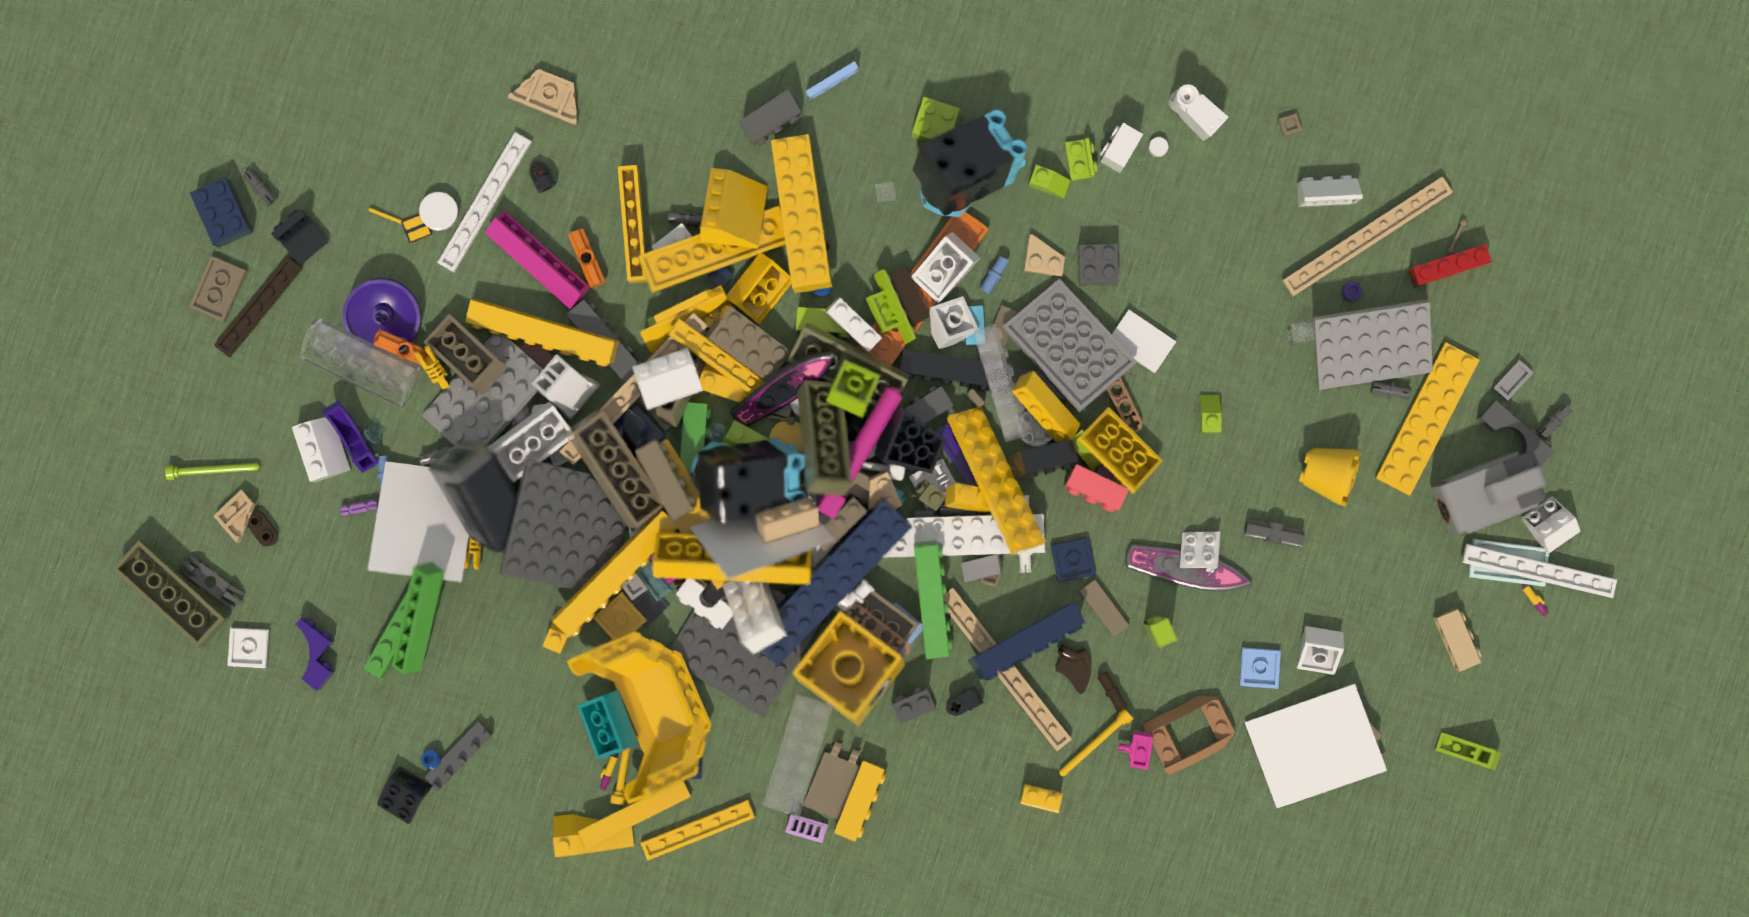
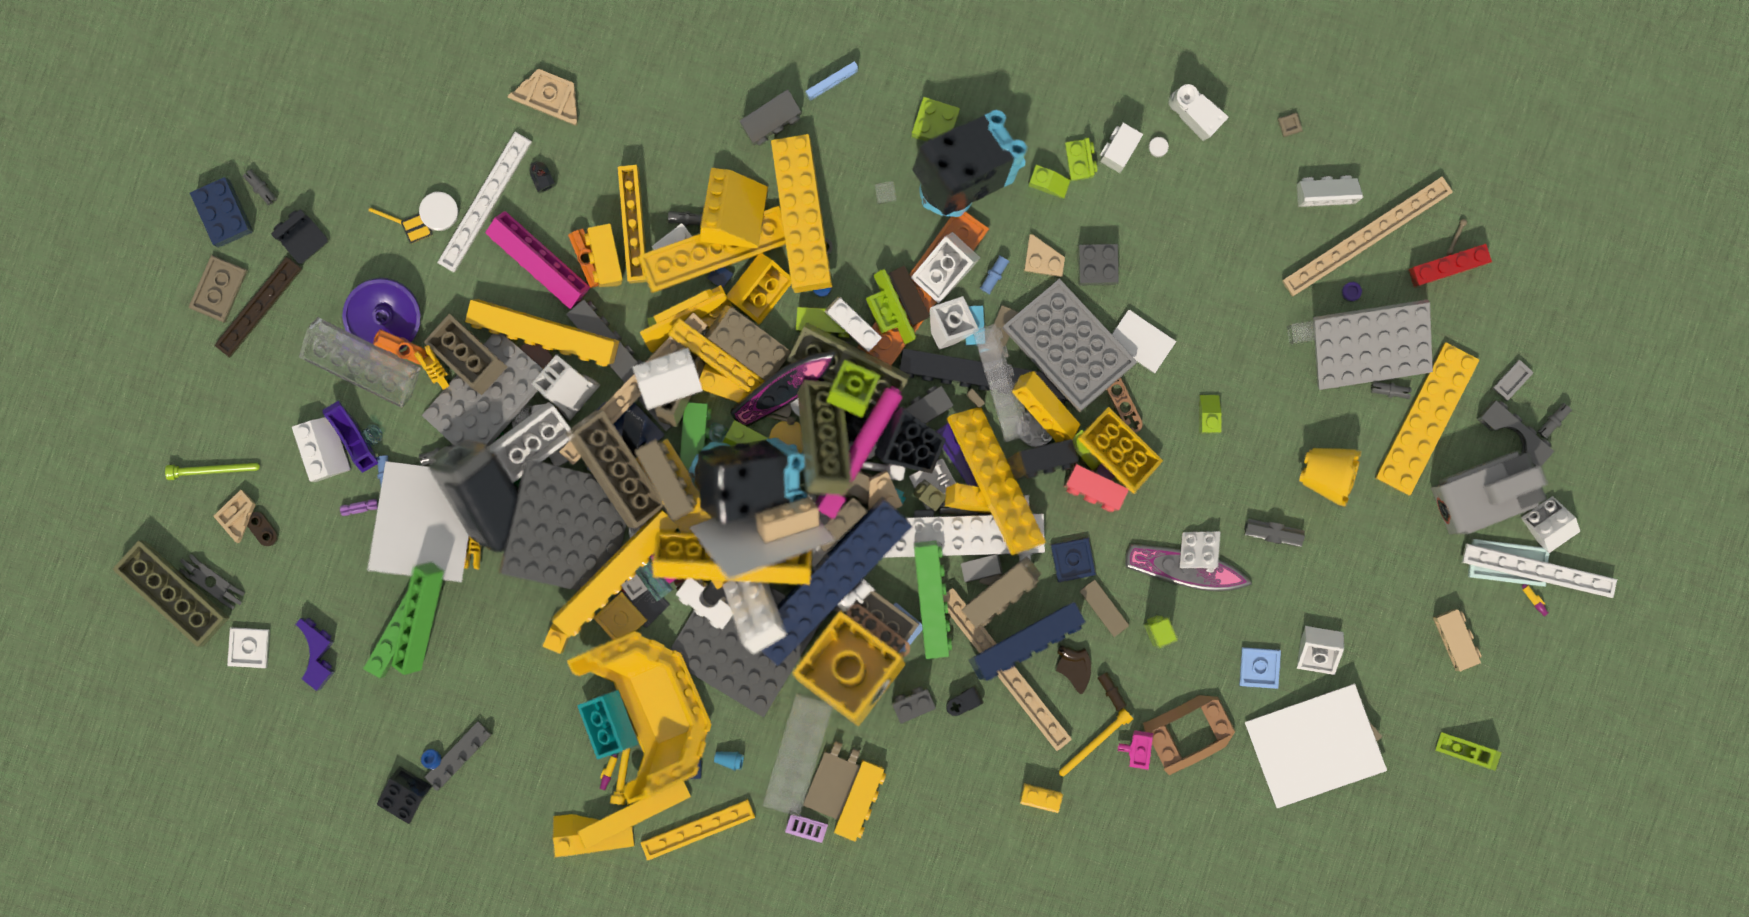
none -> yellow slope [584,224,622,287]
none -> dark azure cone [714,751,744,771]
none -> dark tan brick [962,556,1041,628]

